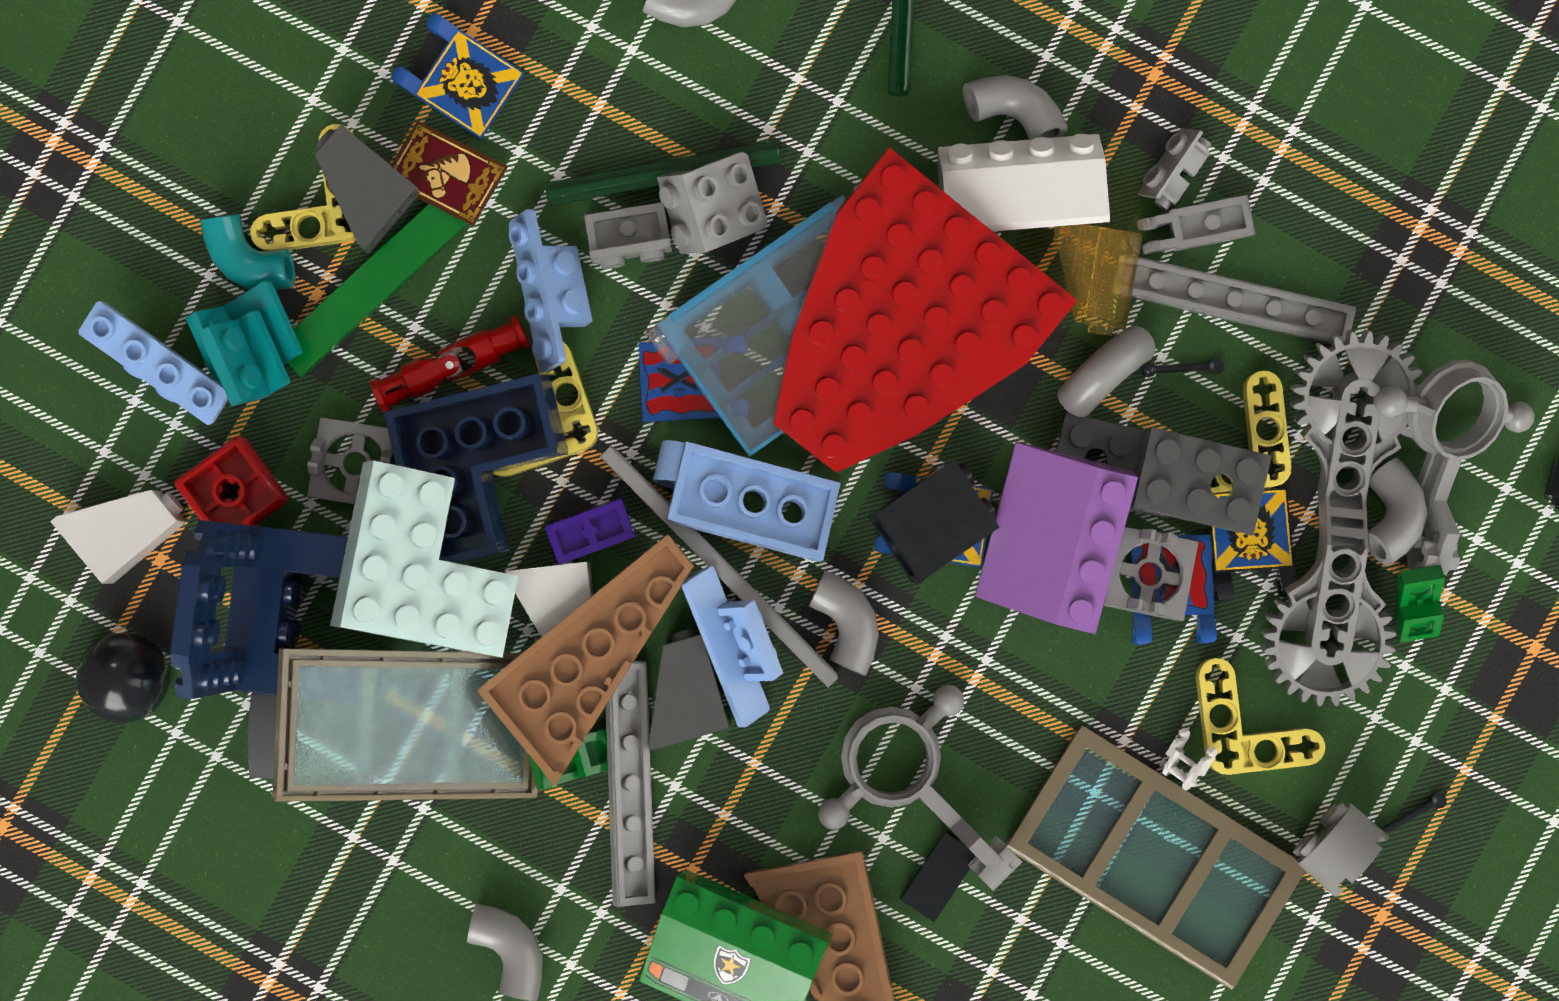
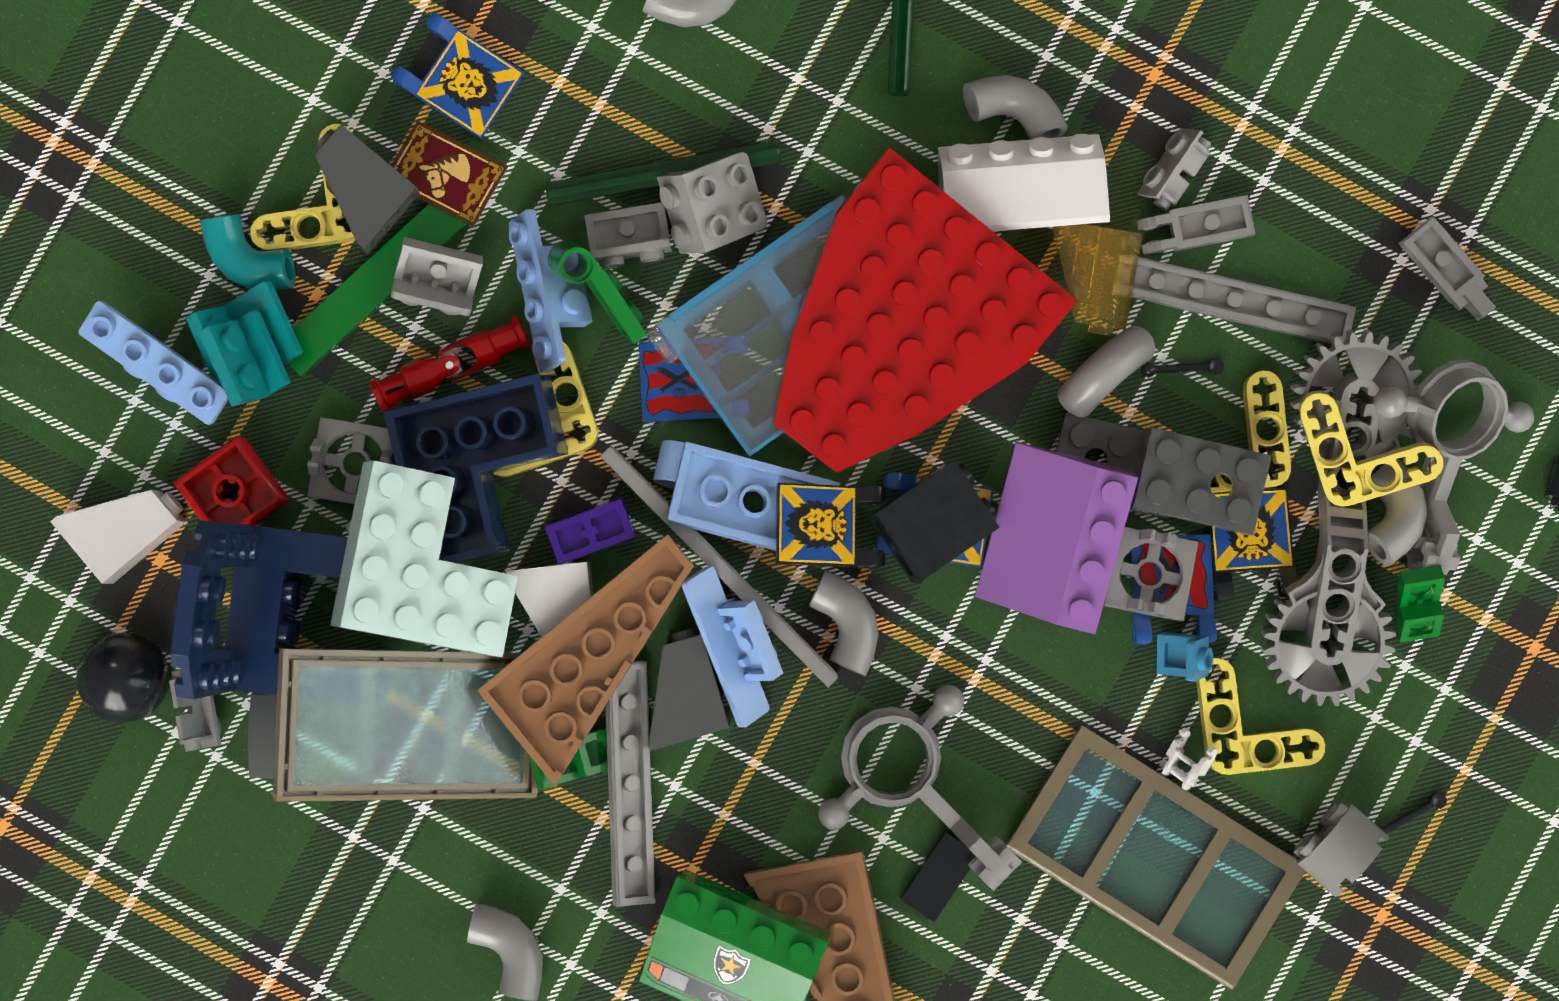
none -> light grey hinge [169,670,222,752]
none -> light grey bracket [391,237,483,316]
none -> green plate [548,241,647,344]
none -> flag [775,483,886,569]
none -> dark azure bracket [1157,632,1213,682]
none -> light yellow beam [1299,390,1443,507]
none -> light grey hinge [1398,216,1496,321]

